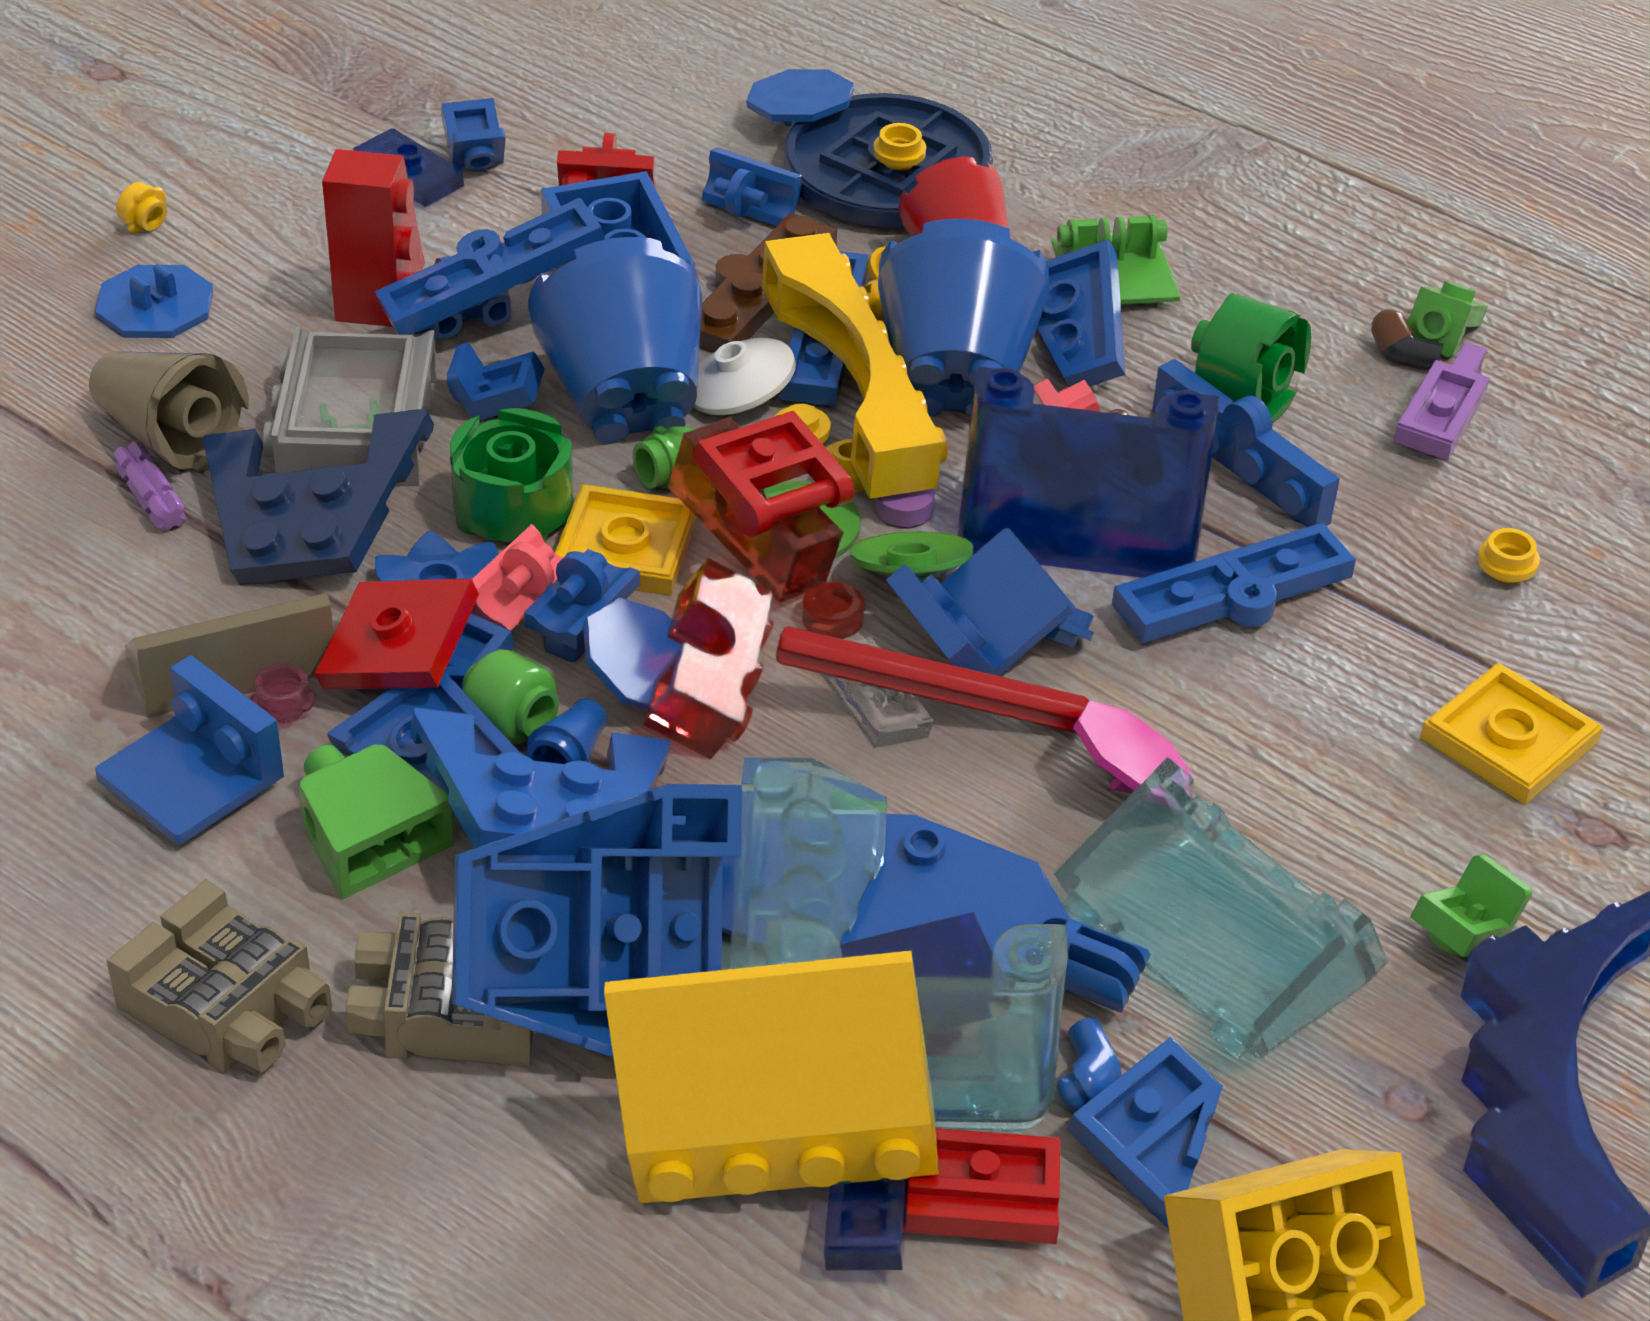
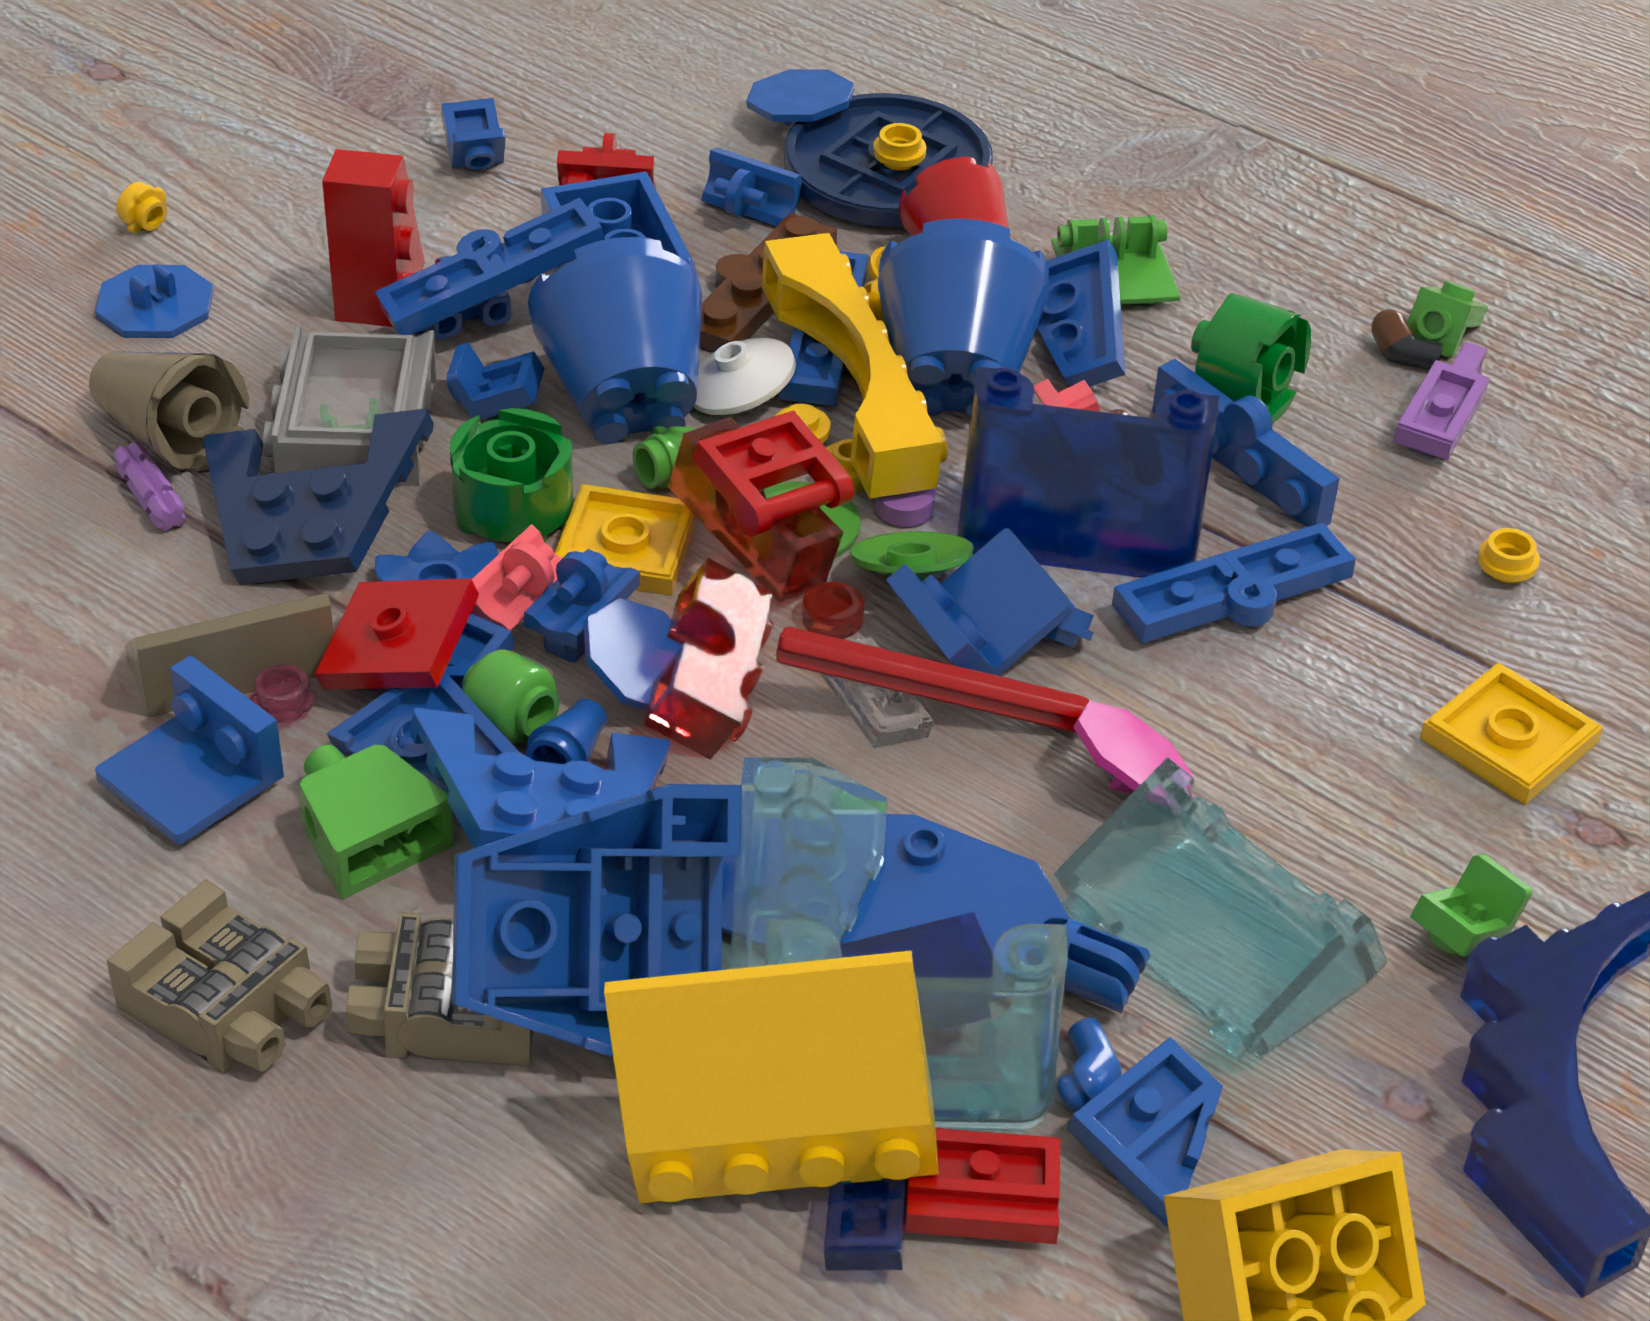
clear blue plate [353,128,464,207] -> none

